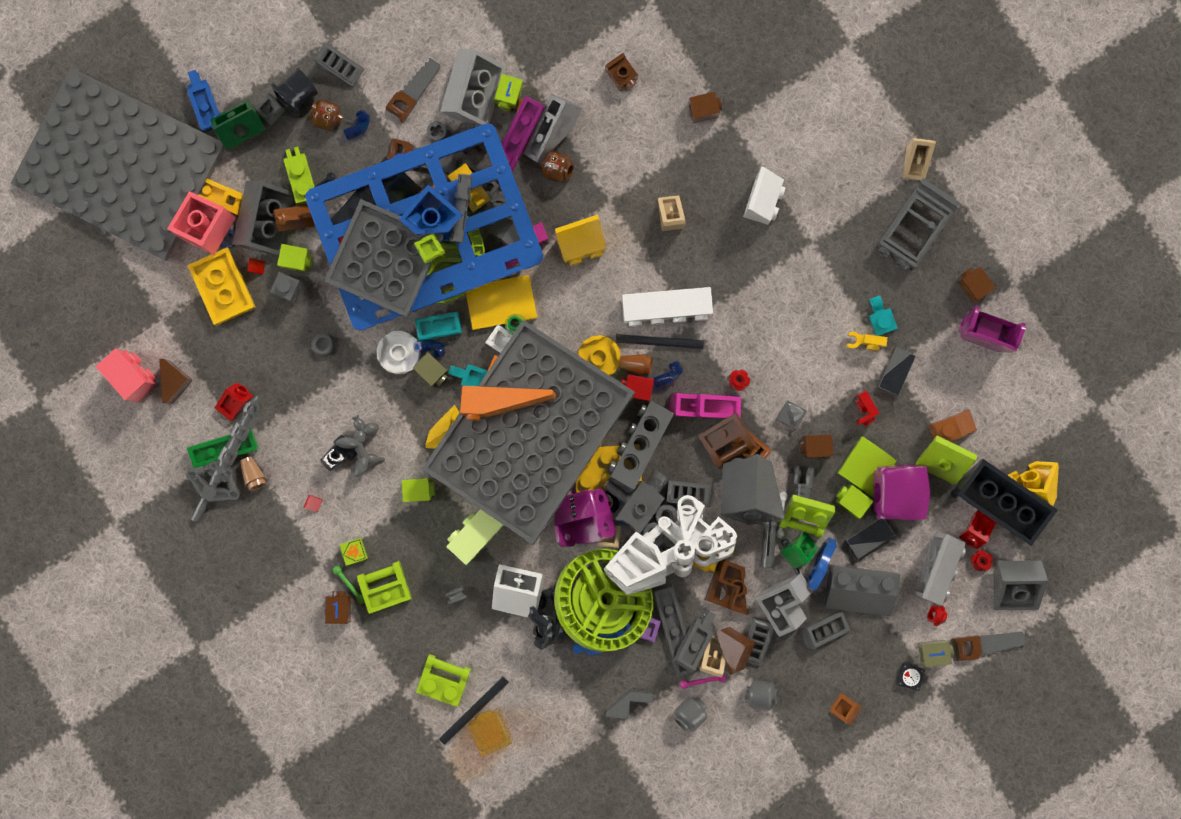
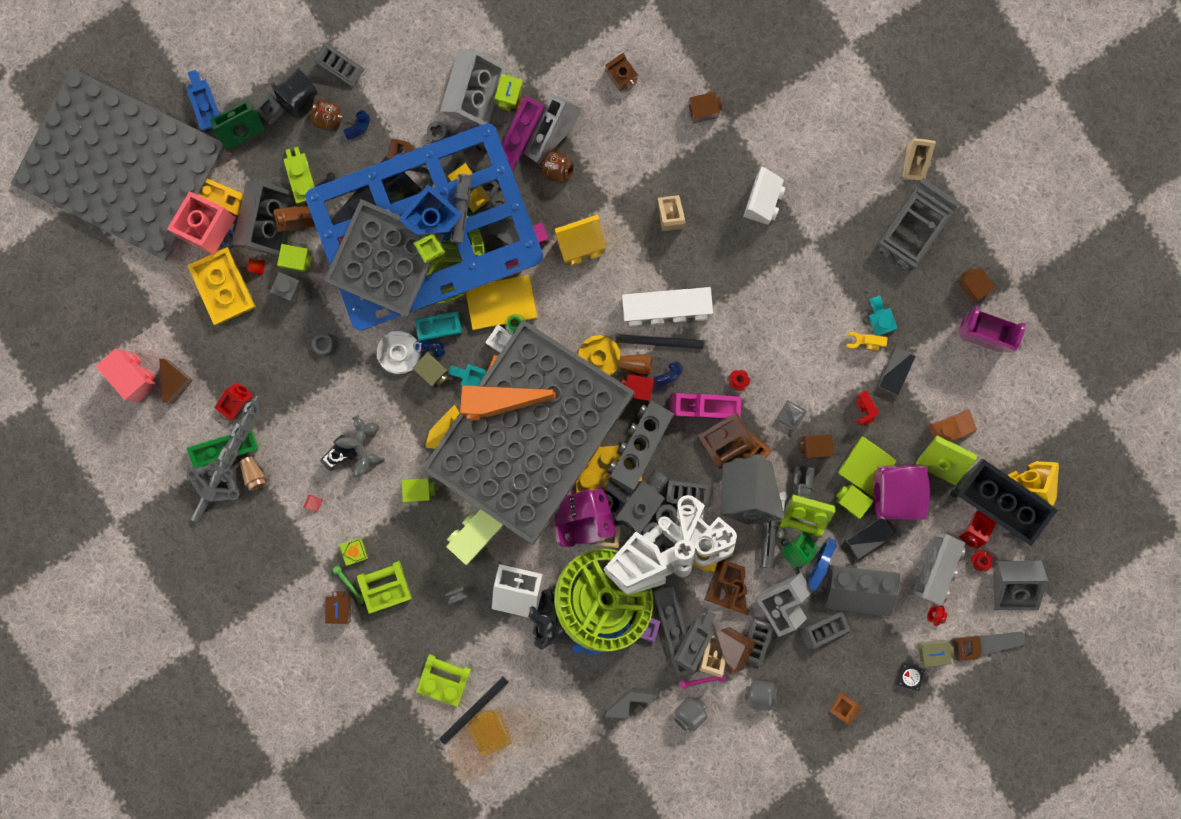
piece [385,58,440,123] -> none

